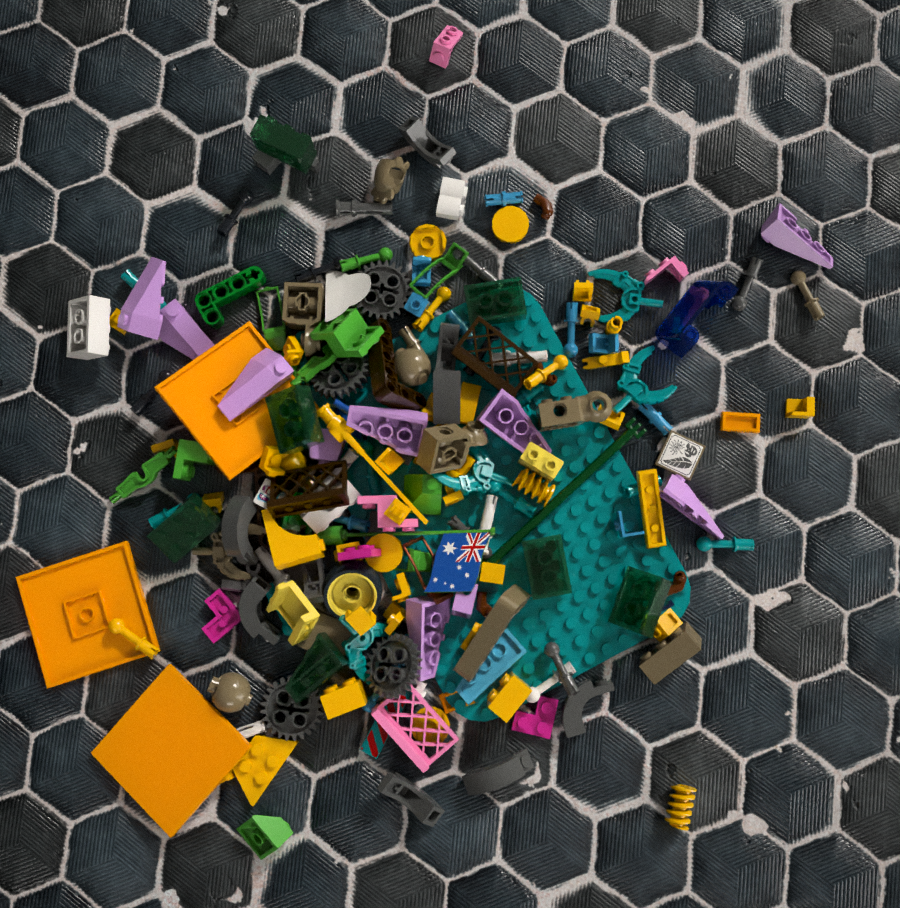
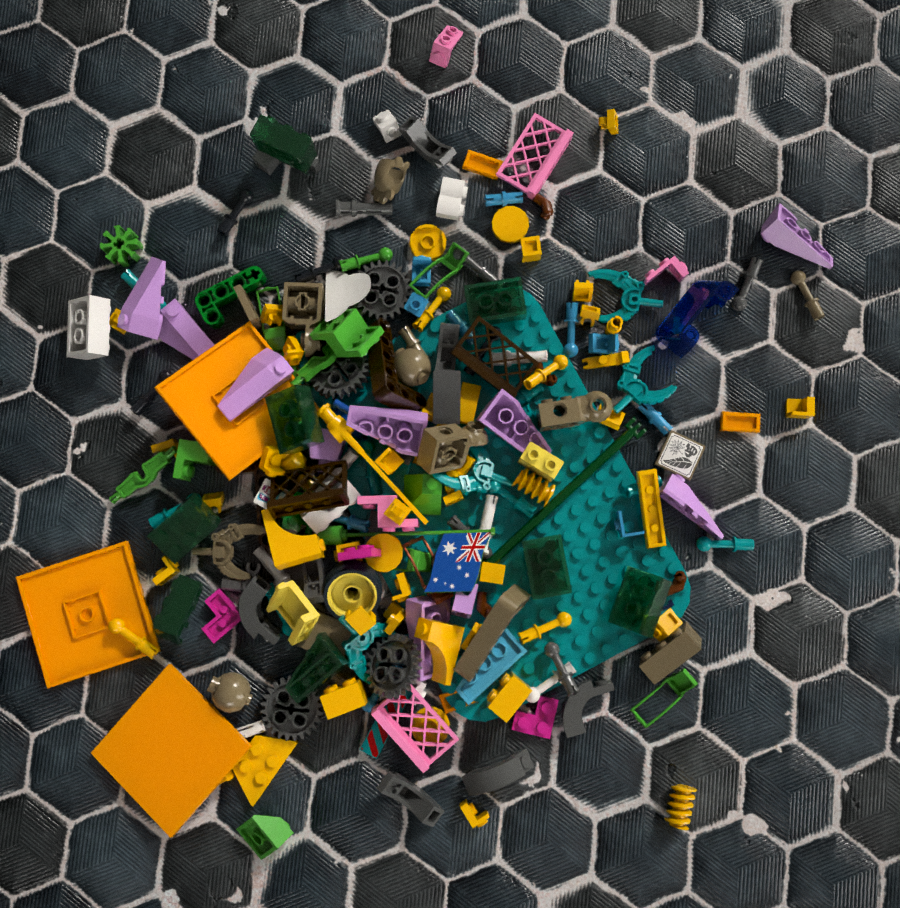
dark grey arch [221,495,259,565] -> none
none -> bright green gear [100,225,143,267]
none -> yellow bracket [152,556,181,586]
none -> clear green wedge [153,574,203,645]
none -> dark tan tile [233,284,262,330]
none -> yellow tile [260,304,283,326]
none -> white bracket [372,110,402,143]
none -> yellow arch [414,617,465,686]
none -> yellow bracket [460,799,490,828]
none -> light orange tile [462,150,504,180]
none -> bright pink fence [496,113,574,200]
none -> yellow pin [517,612,572,645]
none -> yellow panel [520,235,542,263]
none -> yellow tile [599,109,618,135]
none -> bright green piece [630,668,698,728]

